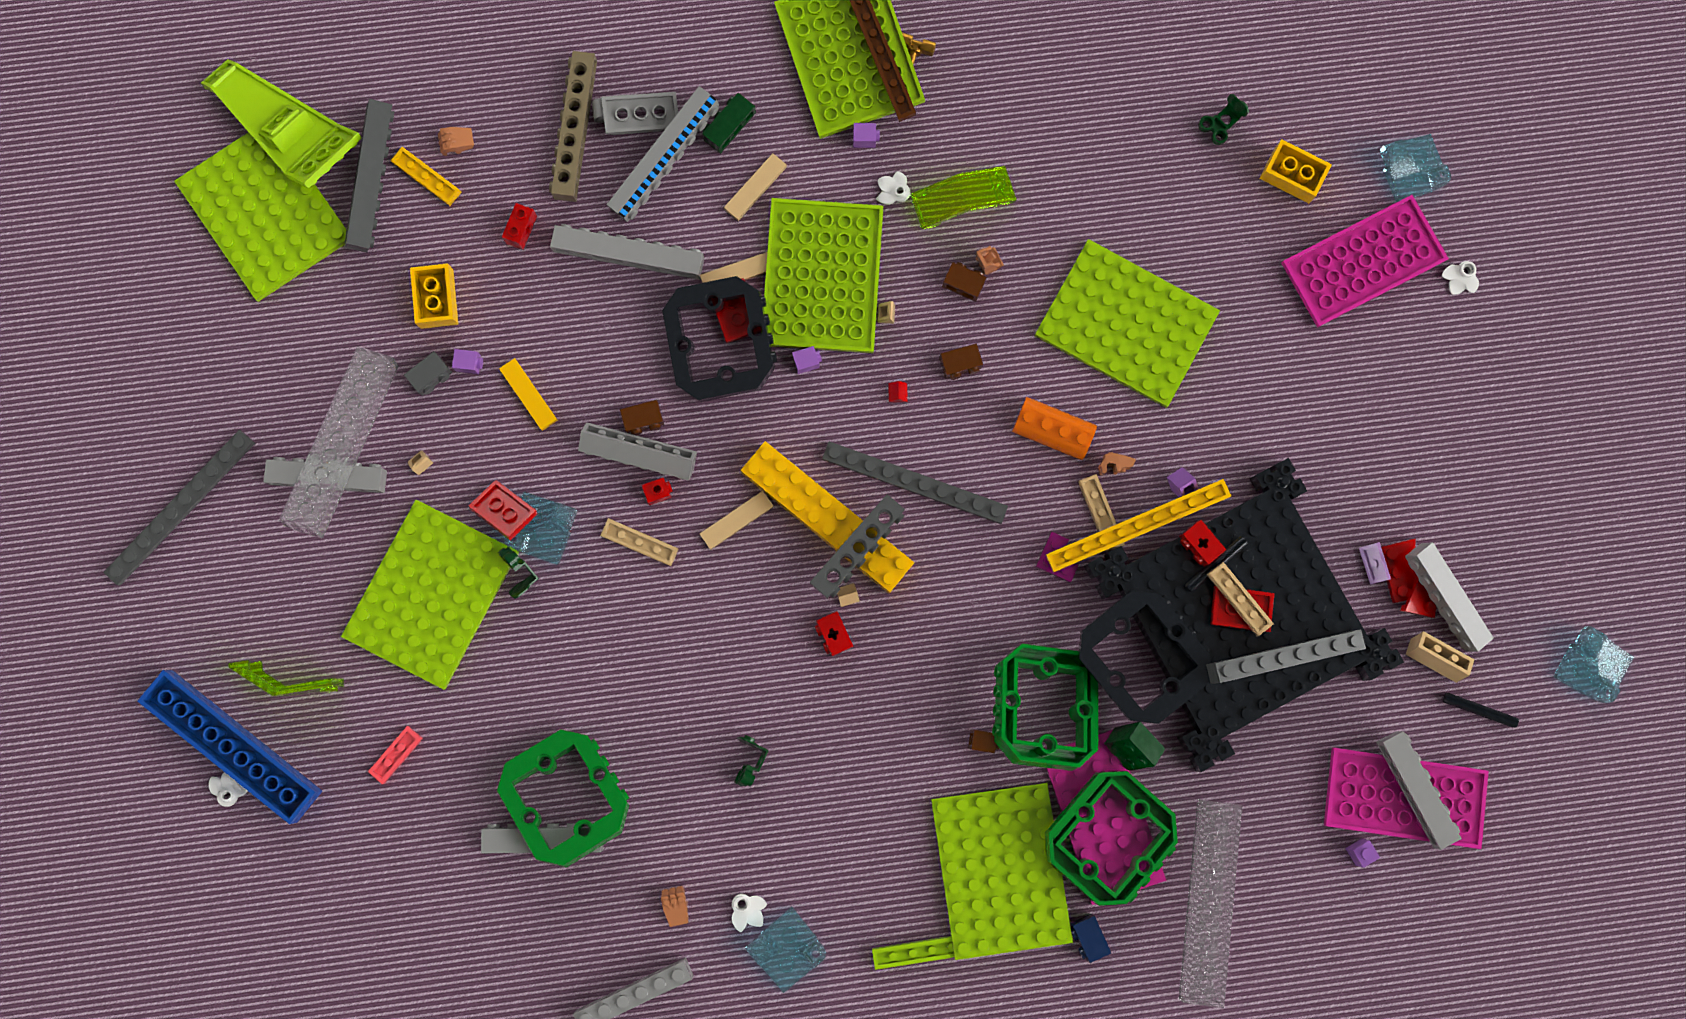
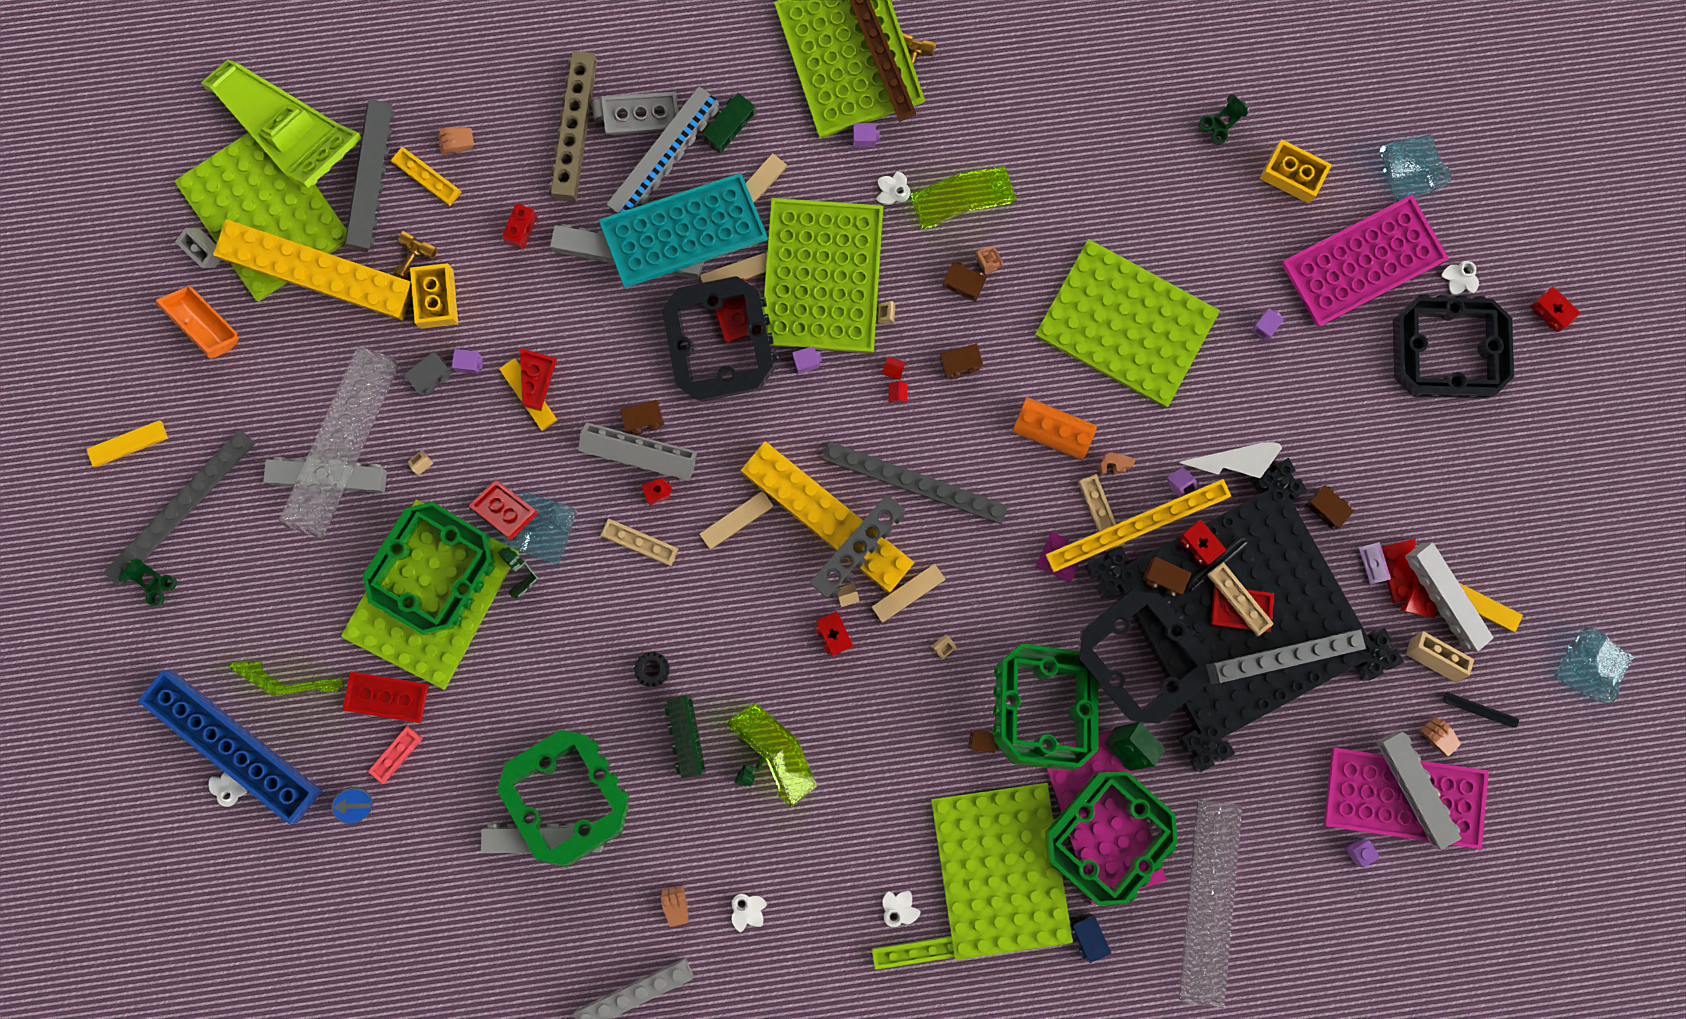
clear light blue slope [745,906,826,993] -> none
none -> yellow tile [86,420,168,467]
none -> dark green piece [119,558,177,606]
none -> orange container [156,286,239,359]
none -> light grey brick [175,228,221,268]
none -> yellow brick [213,219,412,321]
none -> blue piece [331,787,373,824]
none -> red plate [342,671,429,723]
none -> green panel [363,502,495,635]
none -> pearl gold bar [393,231,438,280]
none -> red wing [520,348,557,411]
none -> teal plate [599,173,768,288]
none -> black tyre [634,652,670,687]
none -> dark green slope [664,695,706,778]
none -> clear neon green windscreen [727,702,817,808]
none -> tan tile [871,564,946,623]
none -> red slope [882,356,906,380]
none -> white plate [883,891,921,927]
none -> tan slope [931,634,957,660]
none -> reddish brown brick [1142,557,1192,597]
none -> white sticker [1179,442,1282,478]
none -> medium lavender brick [1251,308,1284,341]
none -> reddish brown brick [1305,485,1354,530]
none -> black panel [1393,294,1514,399]
none -> nougat hand [1418,717,1461,757]
none -> yellow tile [1459,583,1523,632]
none -> red brick [1530,287,1581,332]

